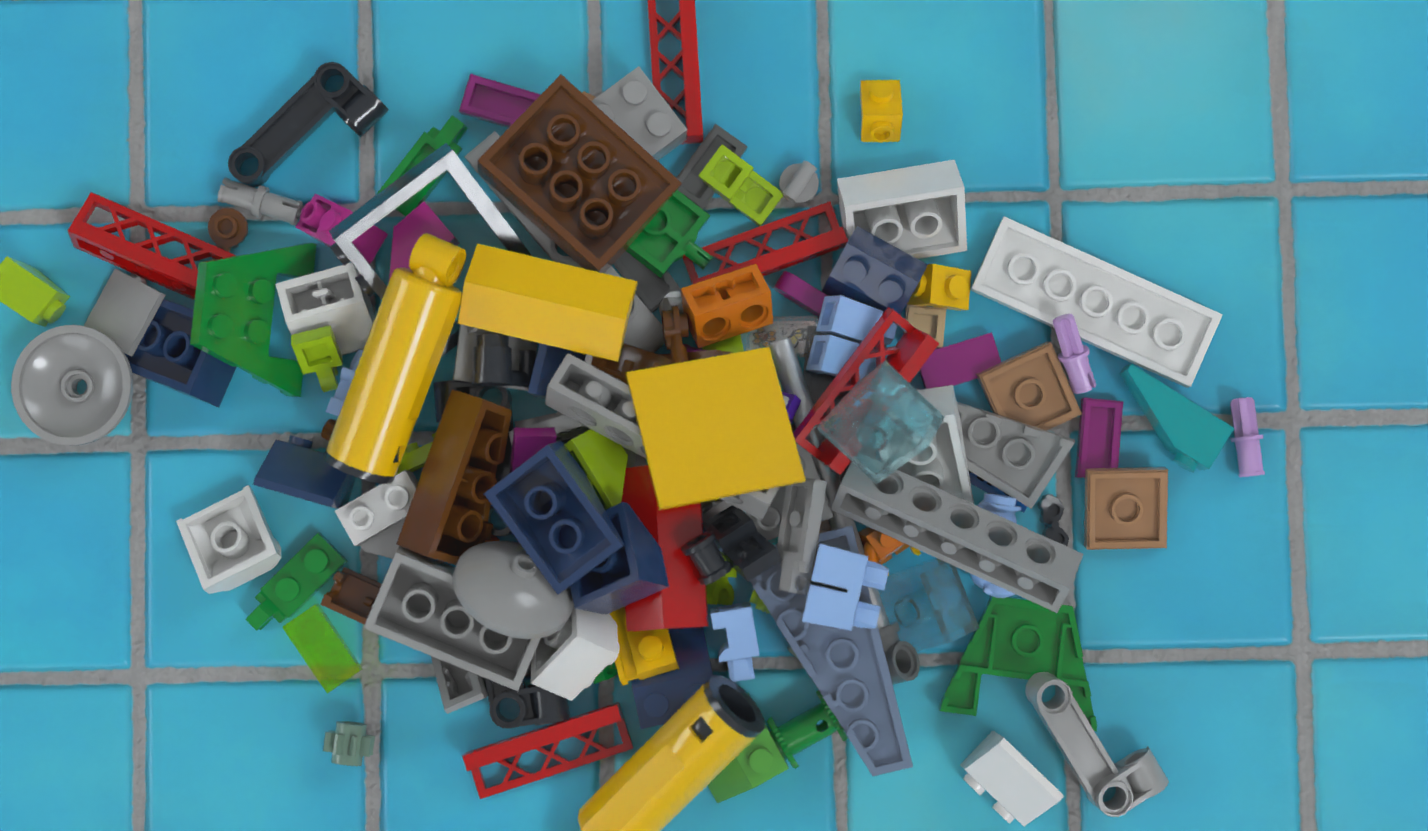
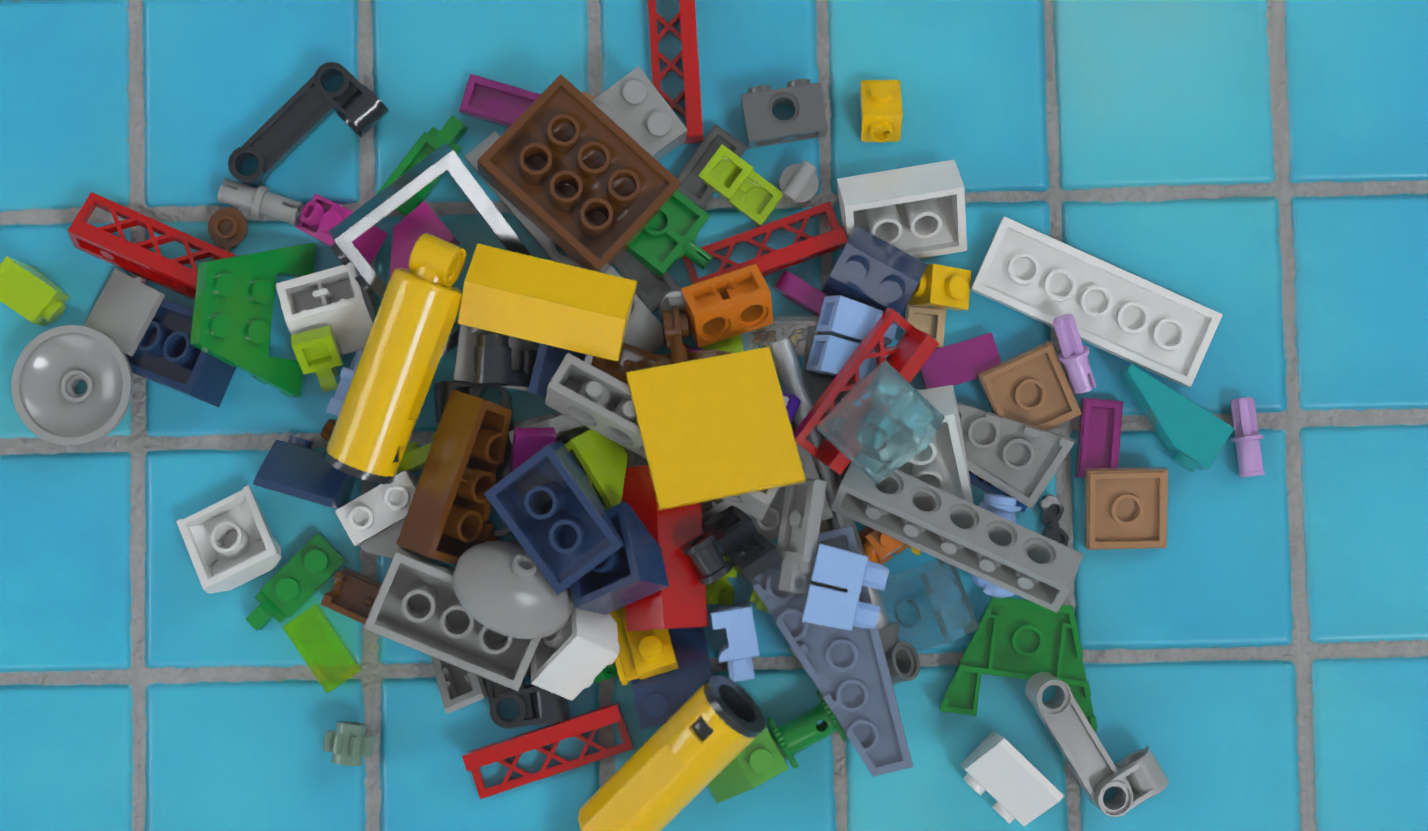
none -> dark grey brick [741,79,828,149]

